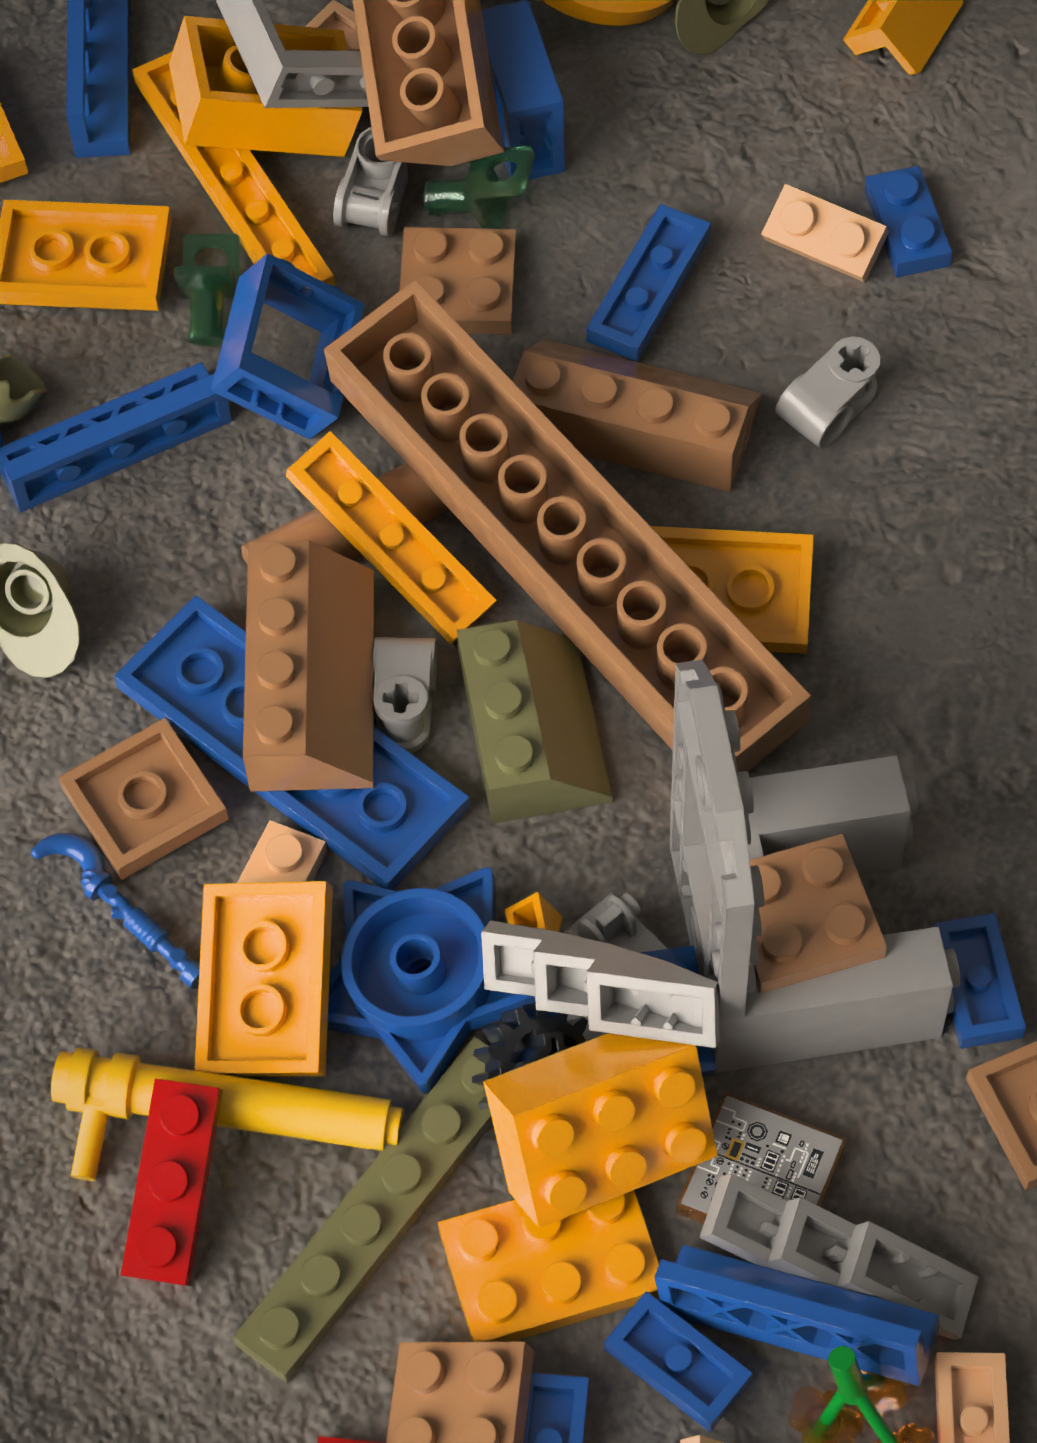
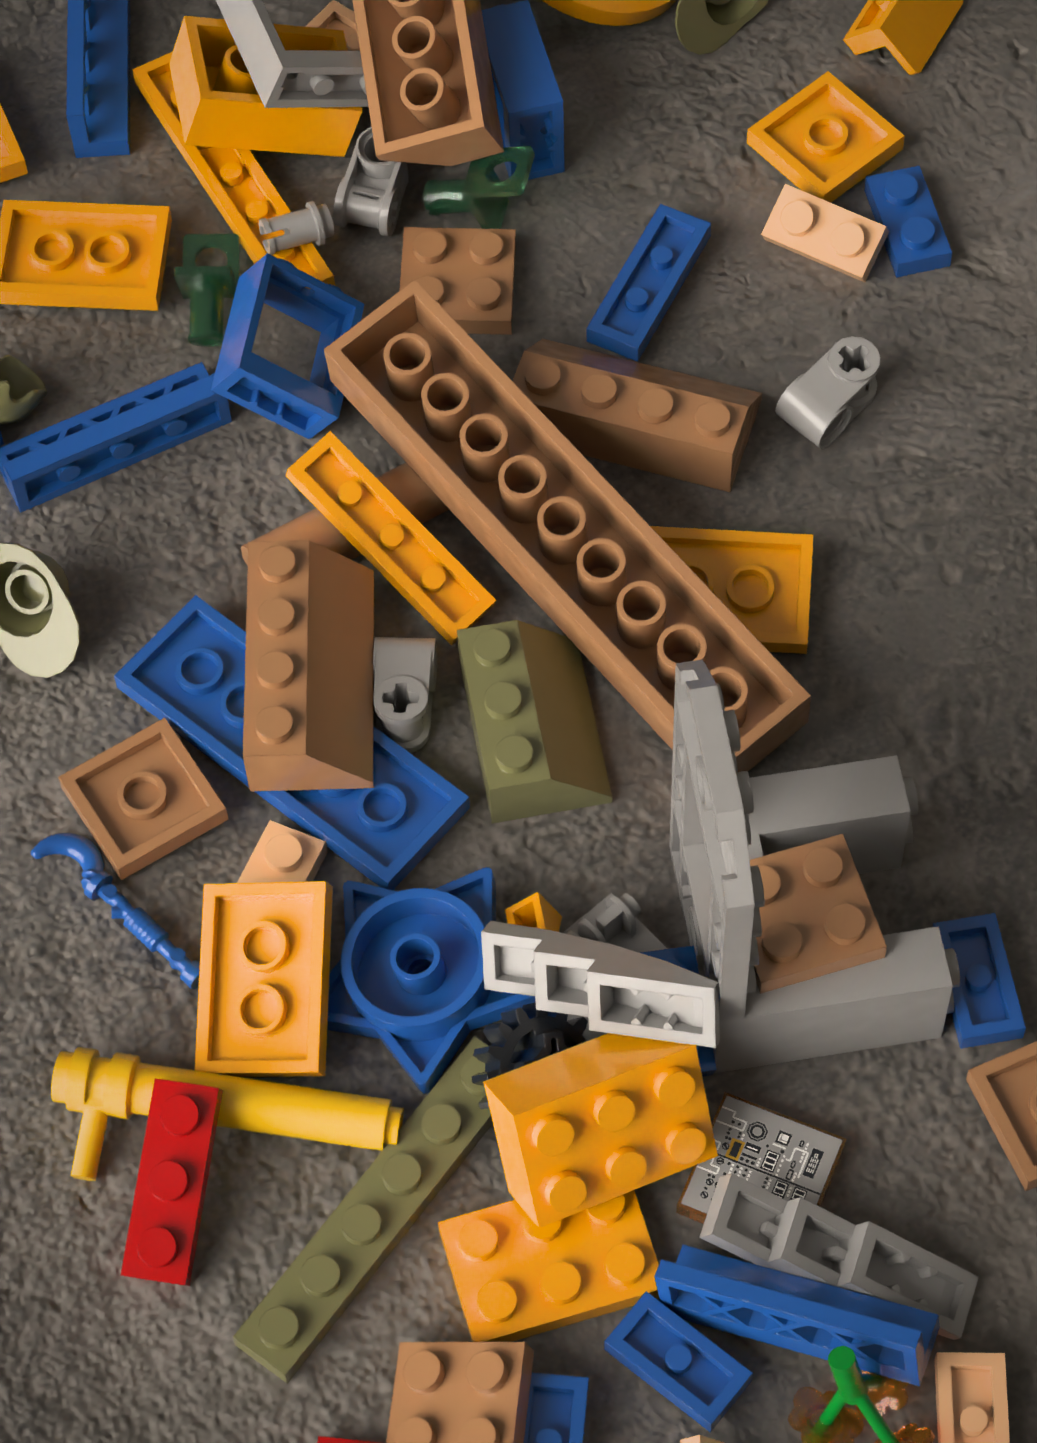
none -> light grey pin [259,201,334,255]
none -> light orange plate [747,71,905,203]

